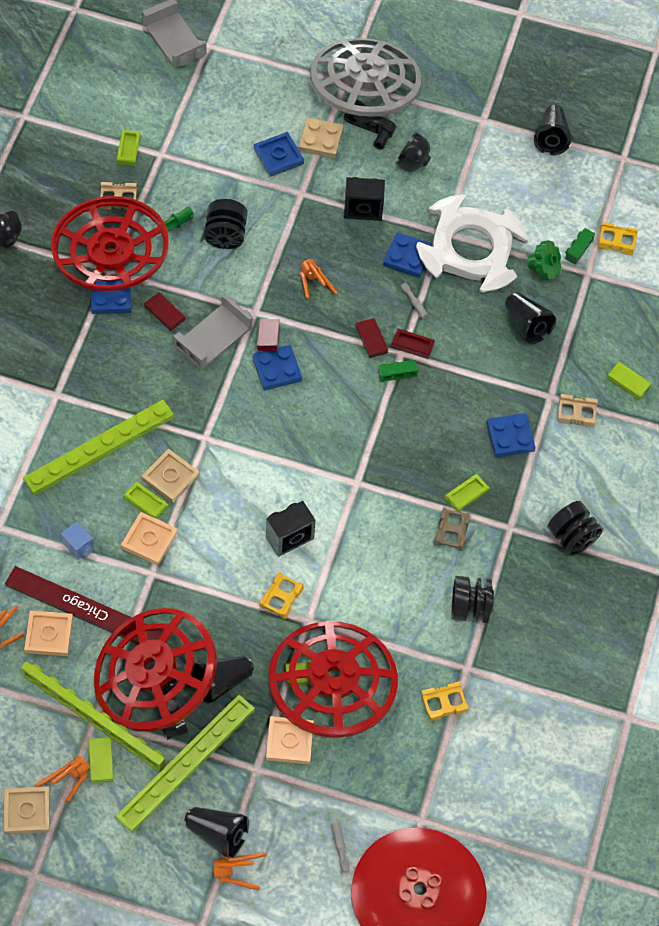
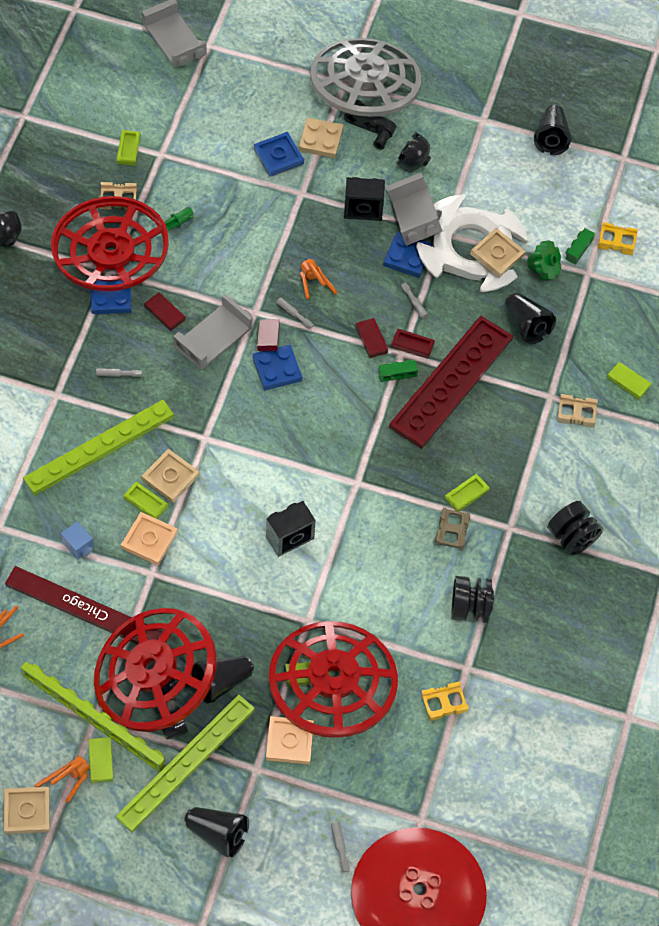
light nougat plate [24,611,73,656] -> none
black wheel [204,199,248,249] -> none
orange plant [214,852,267,890] -> none
yellow piece [259,572,304,619] -> none
blue plate [486,413,536,458] -> none
none -> light grey piece [96,368,142,377]
none -> light grey piece [276,298,314,329]
none -> light grey panel [386,173,443,245]
none -> dark red plate [389,316,513,449]
none -> tan plate [470,228,526,278]

